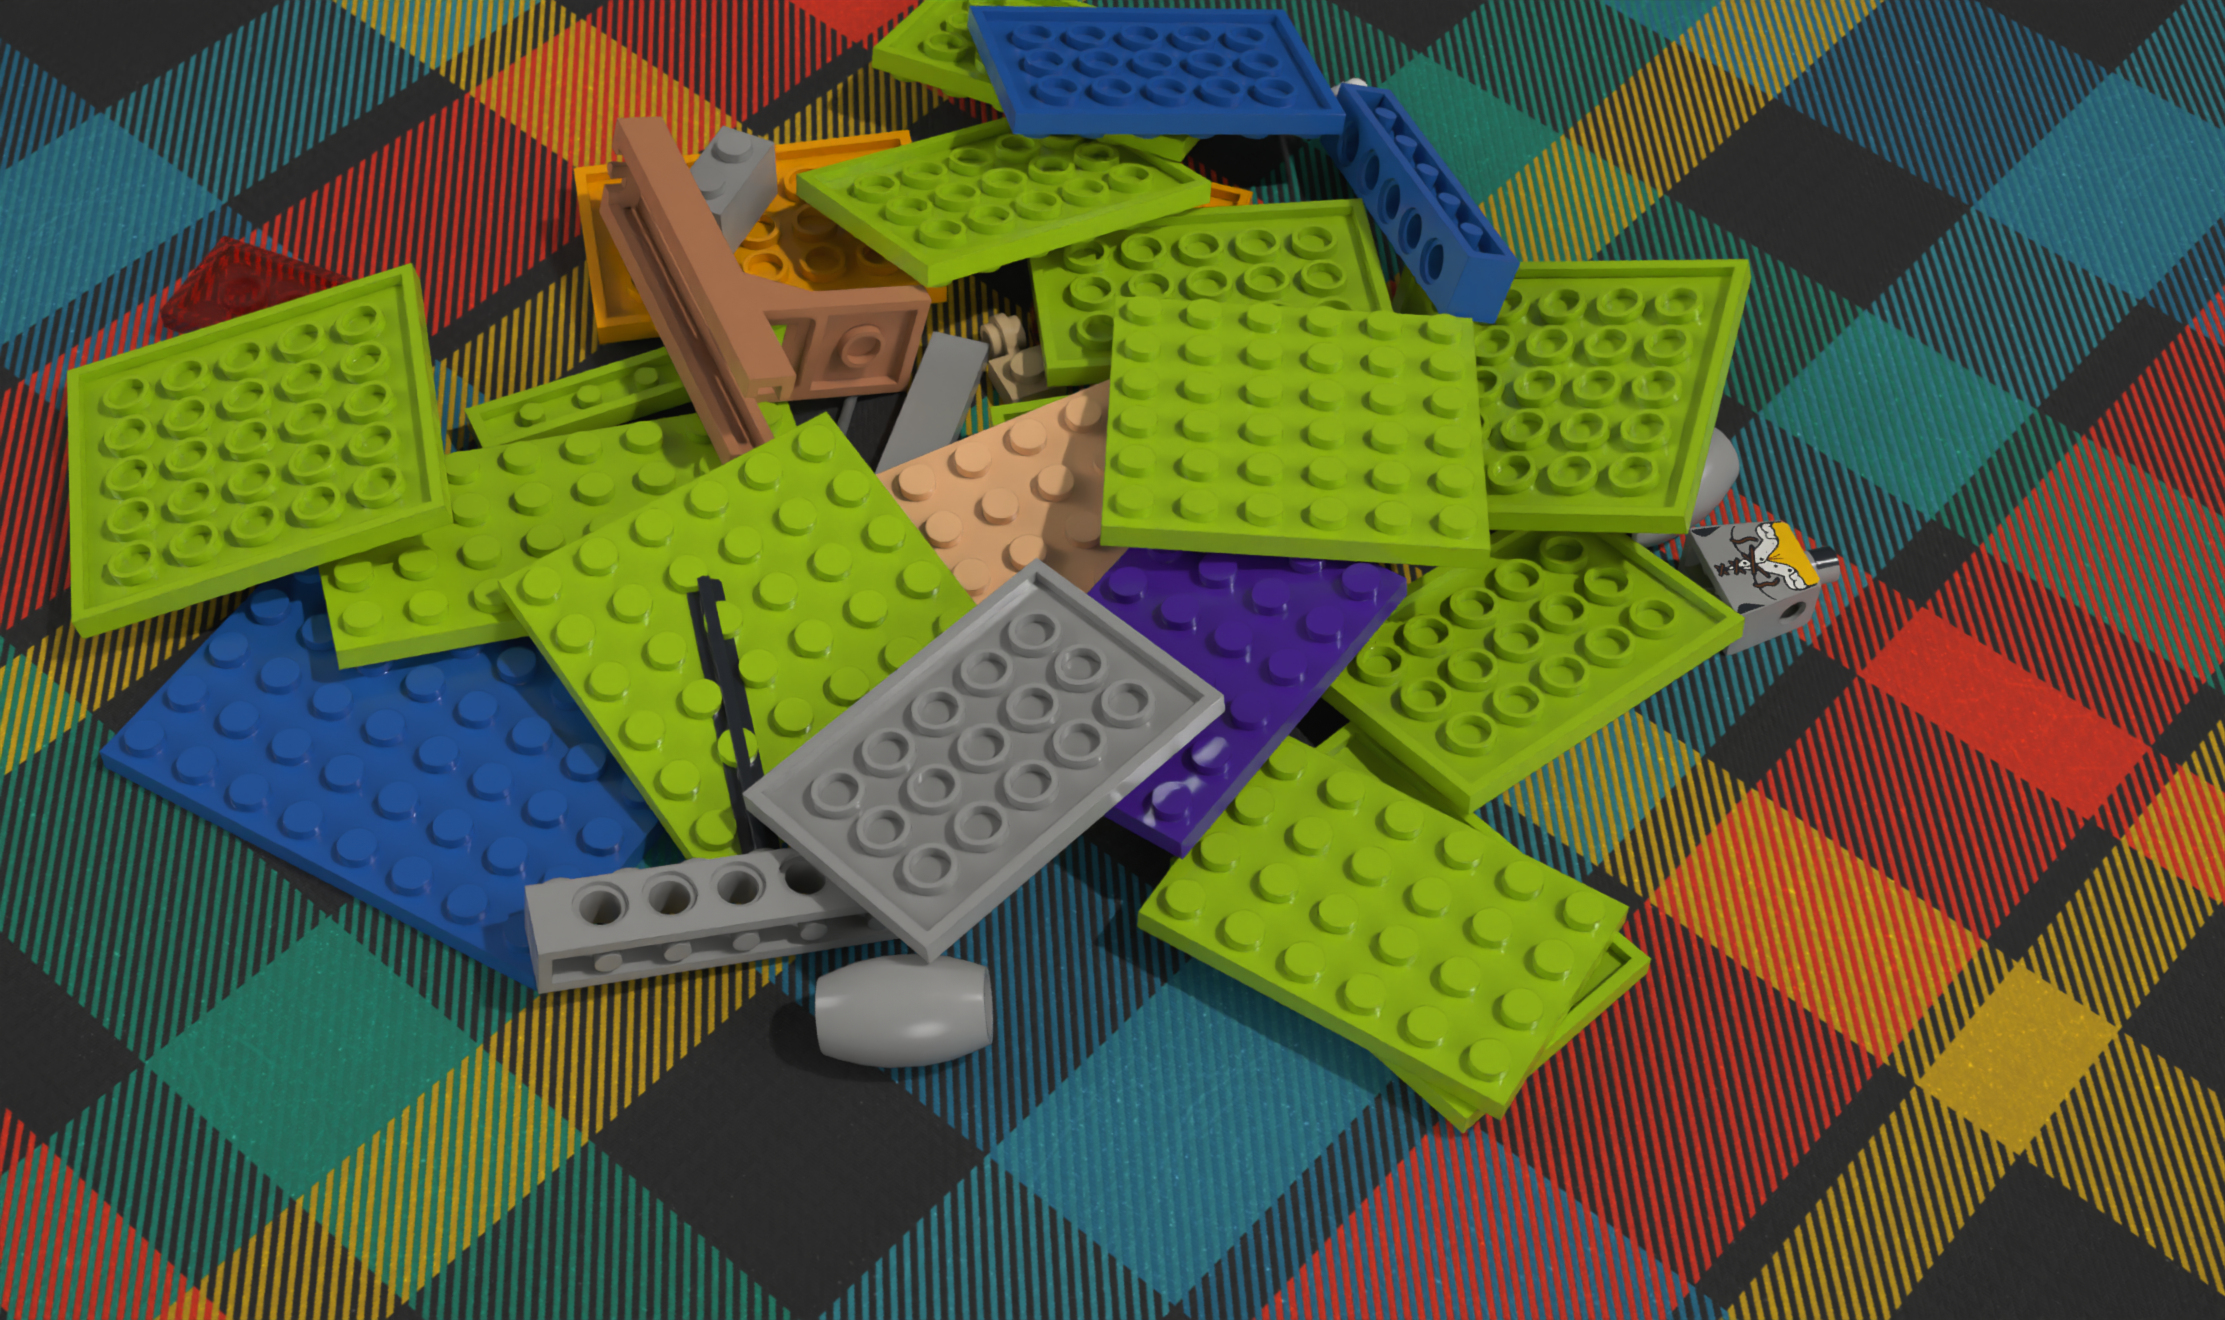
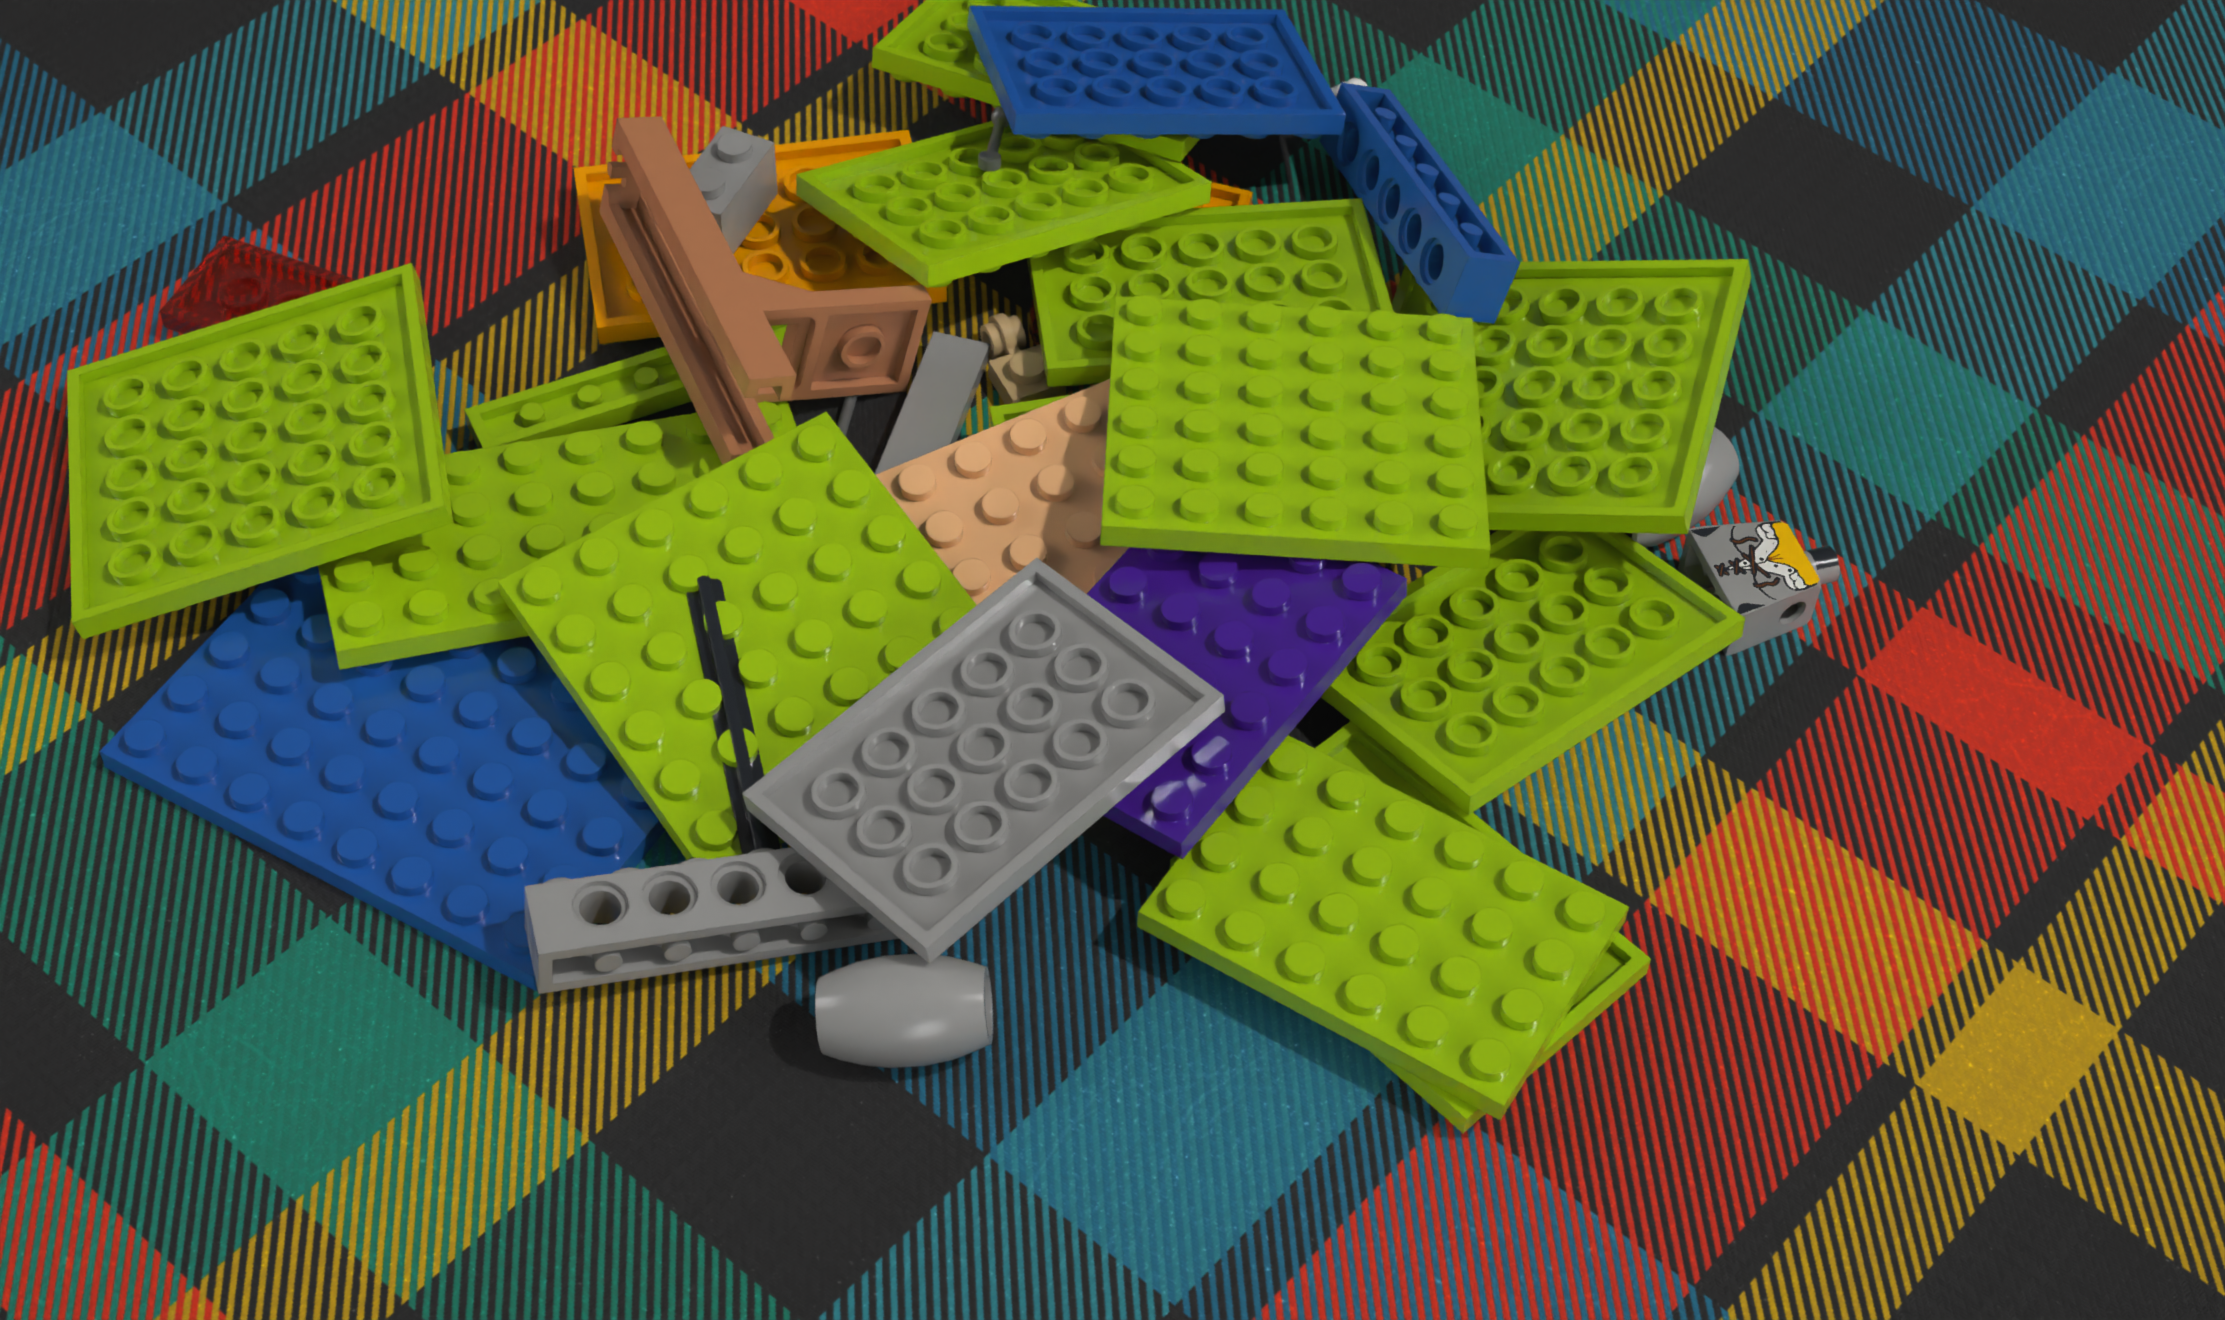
none -> dark grey hinge [978,107,1009,171]

